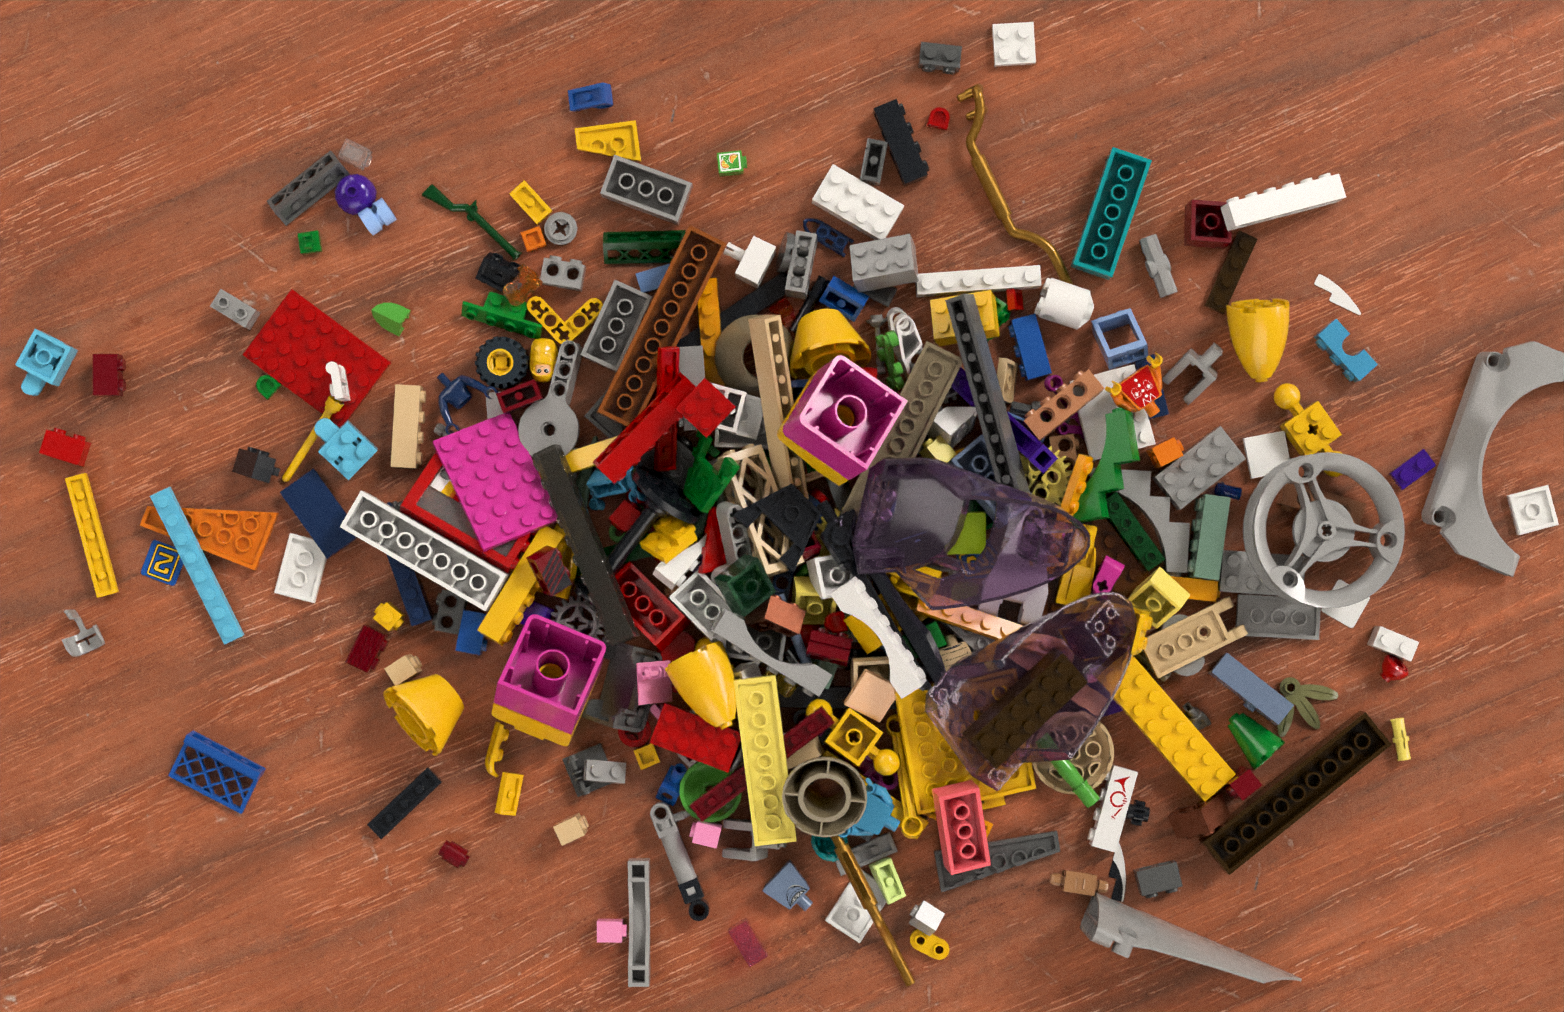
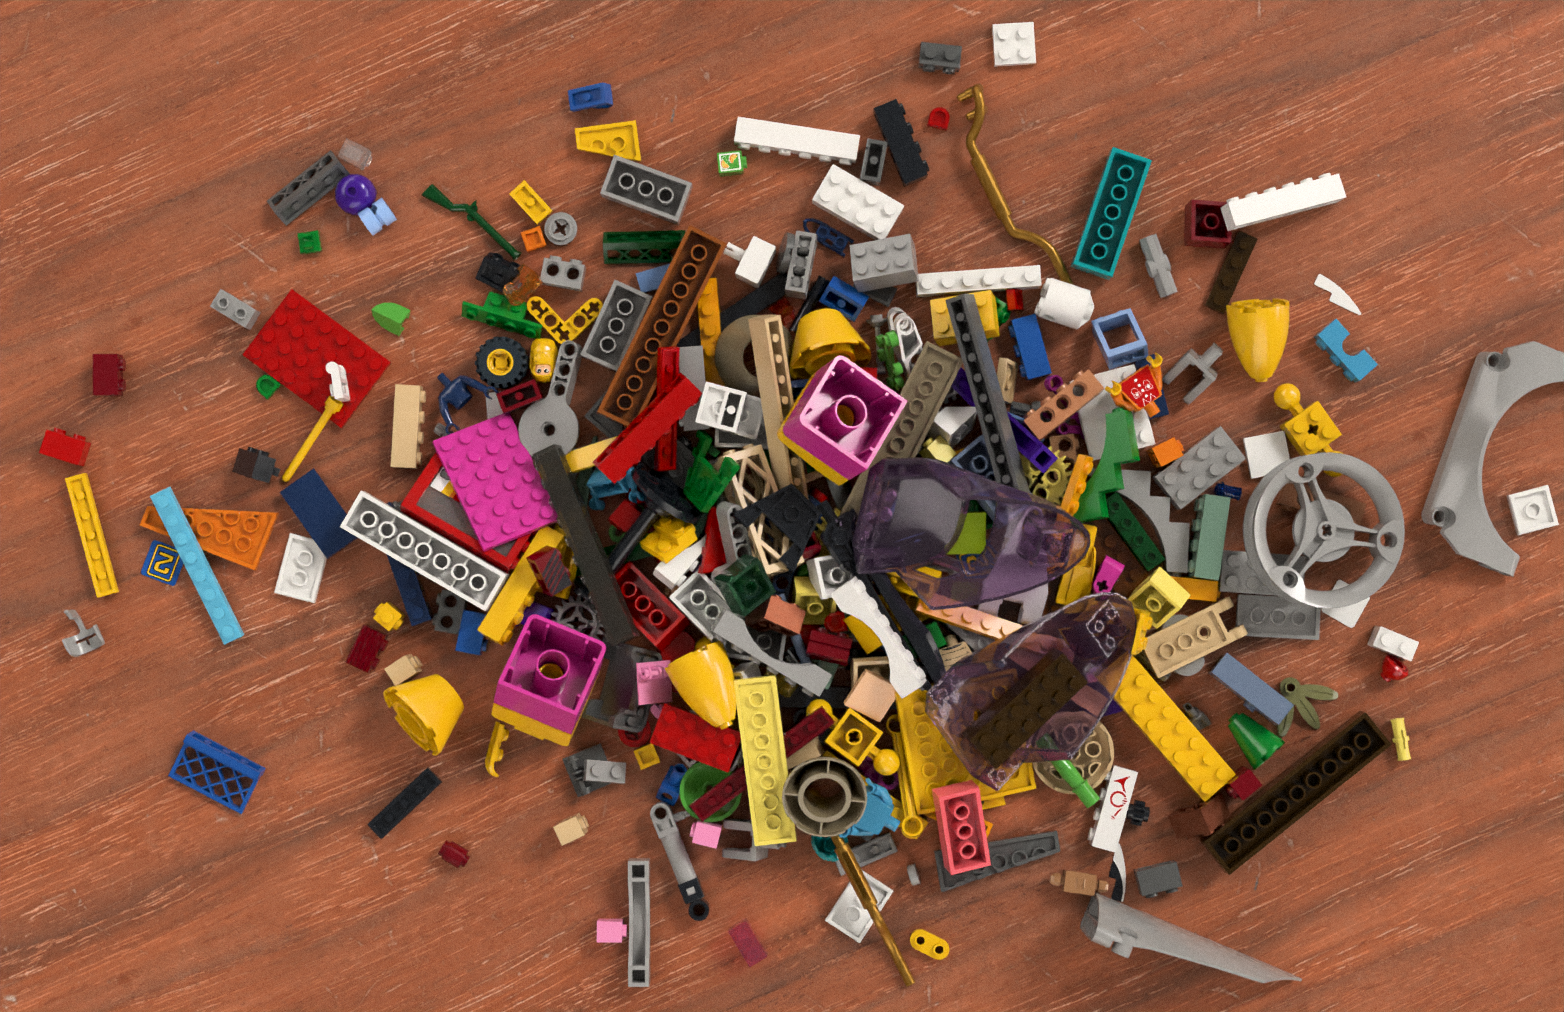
medium azure brick [15,329,78,396] -> none
medium azure brick [314,418,378,480] -> none
yellow plate [495,772,524,816] -> none
red brick [676,378,736,438] -> none
sand blue torso [762,860,813,911] -> none
yellowish green slope [869,857,906,905] -> none
brick [909,901,945,936] -> none
dark purple plate [1389,449,1436,490] -> none
none -> white brick [734,117,860,165]
none -> light grey tile [907,864,921,886]

